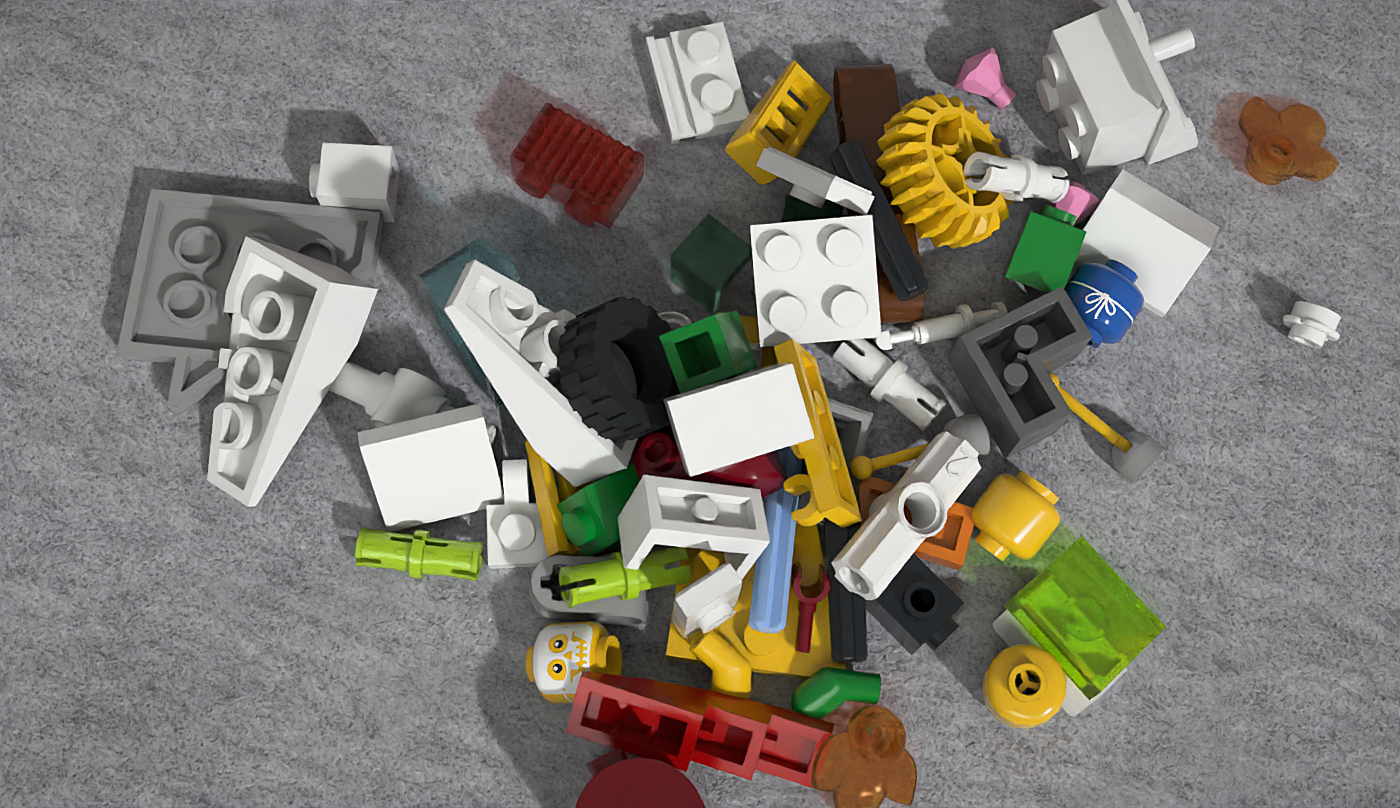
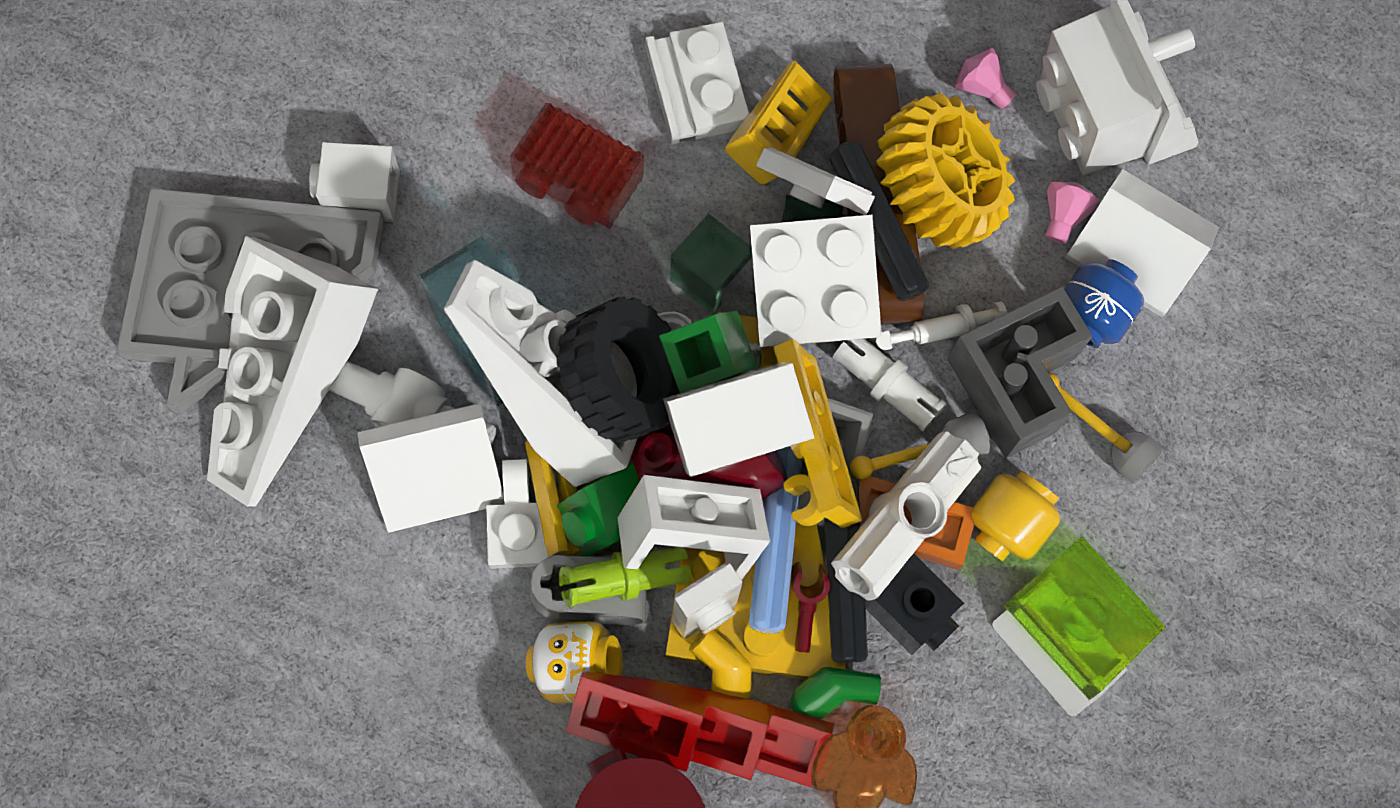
lime pin [355,527,483,581] -> none
white pin [963,152,1069,203] -> none
yellow head [982,644,1067,729] -> none
green brick [1002,204,1087,293] -> none
clear orange plate [1238,96,1339,185] -> none
white plate [1283,301,1341,349] -> none

